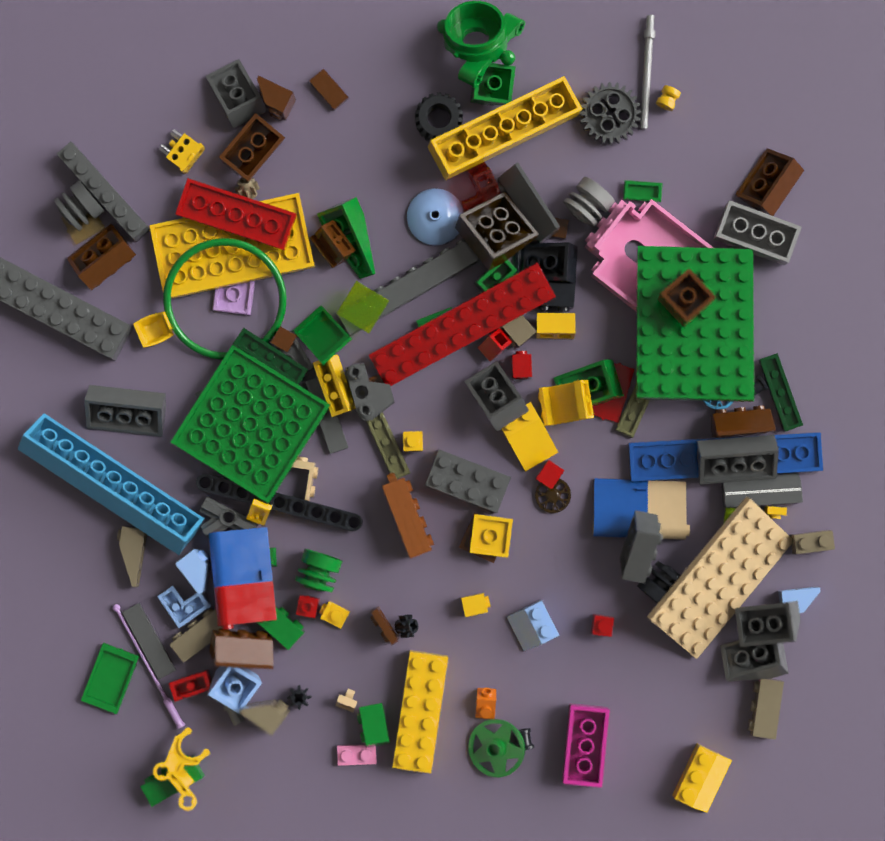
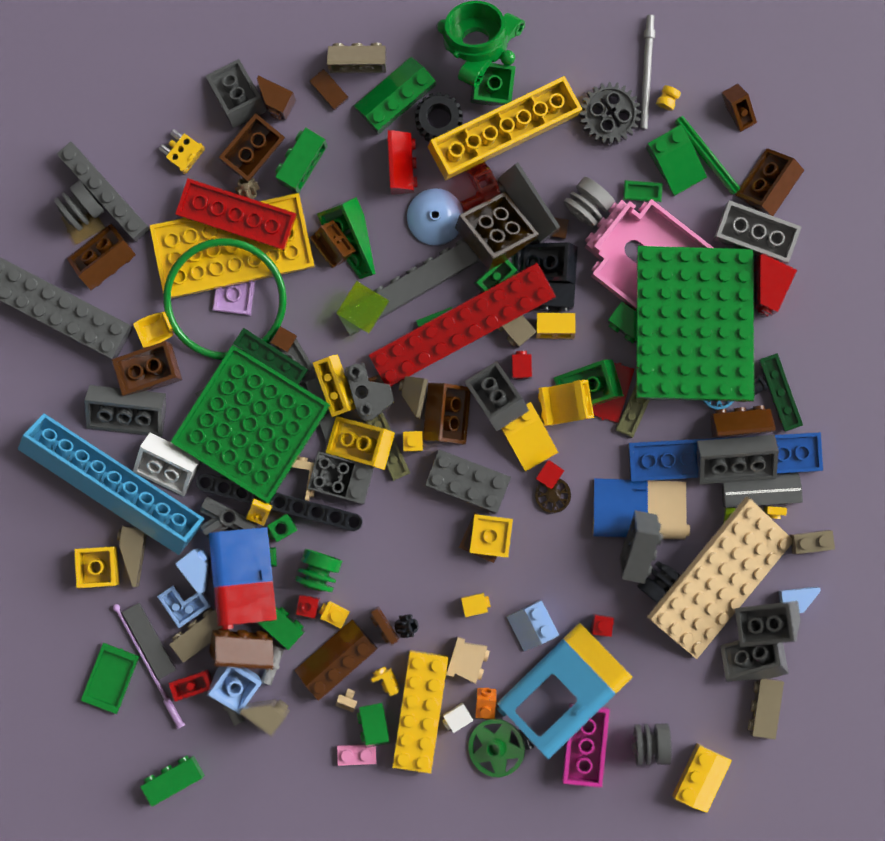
yellow piece [153,727,210,811] -> none
black gear [287,685,312,710] -> none
green piece [293,305,352,365] -> none
dark orange piece [382,472,434,559] -> none
red brick [478,328,512,362] -> none
reddish brown brick [658,269,716,328] -> none
none -> yellow brick [75,546,119,588]
none -> reddish brown slope [112,341,182,396]
none -> white slope [133,433,200,496]
none -> light grey pin [260,645,285,685]
none -> green brick [267,514,298,542]
none -> green brick [275,127,328,193]
none -> reddish brown slope [295,619,378,701]
none -> dark grey slope [308,452,375,504]
none -> yellow slope [325,416,395,470]
none -> dark tan slope [327,43,386,73]
none -> green slope [354,57,436,135]
none -> yellow bracket [371,666,400,696]
none -> red slope [387,130,418,194]
none -> dark tan slope [399,376,428,419]
none -> reddish brown slope [423,383,471,444]
none -> white brick [442,702,473,733]
none -> tan hips [446,636,490,684]
none -> dark azure piece [496,622,633,759]
none -> green brick [607,302,637,344]
none -> dark grey wheel [632,723,671,766]
none -> green slope [645,125,707,196]
none -> green axle [675,116,740,195]
none -> reddish brown slope [721,84,757,132]
none -> red slope [754,254,797,317]

